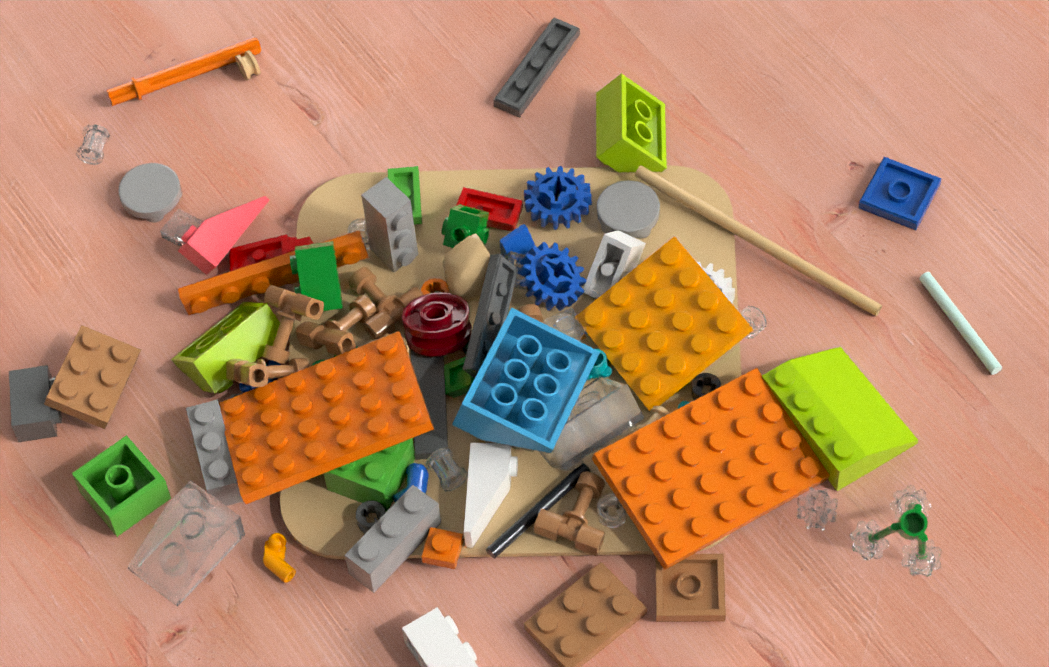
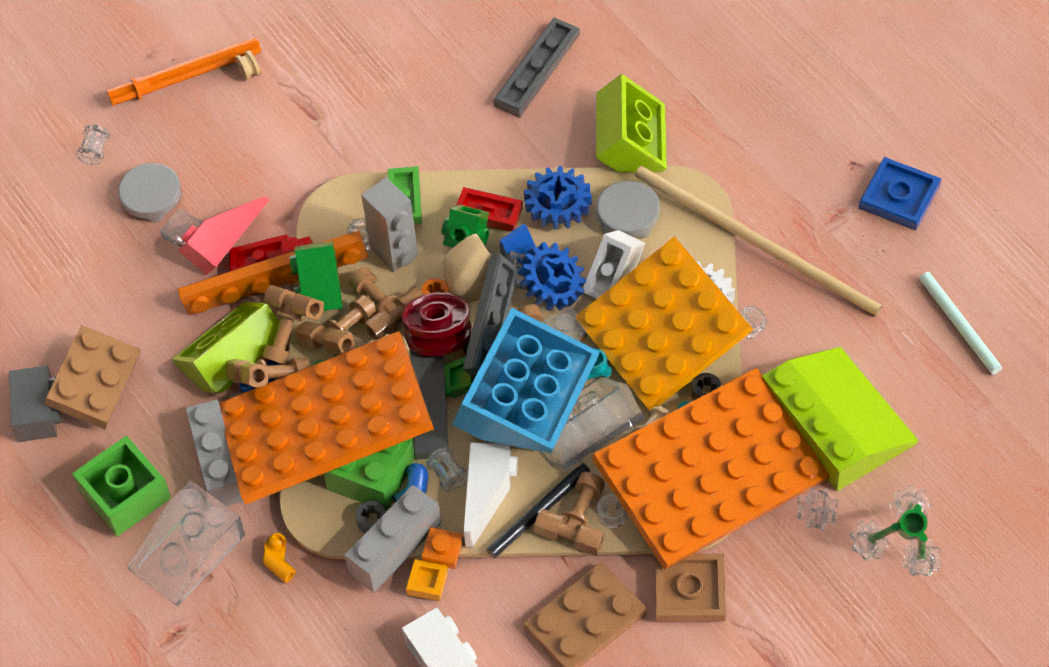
none -> light orange plate [406,559,448,601]

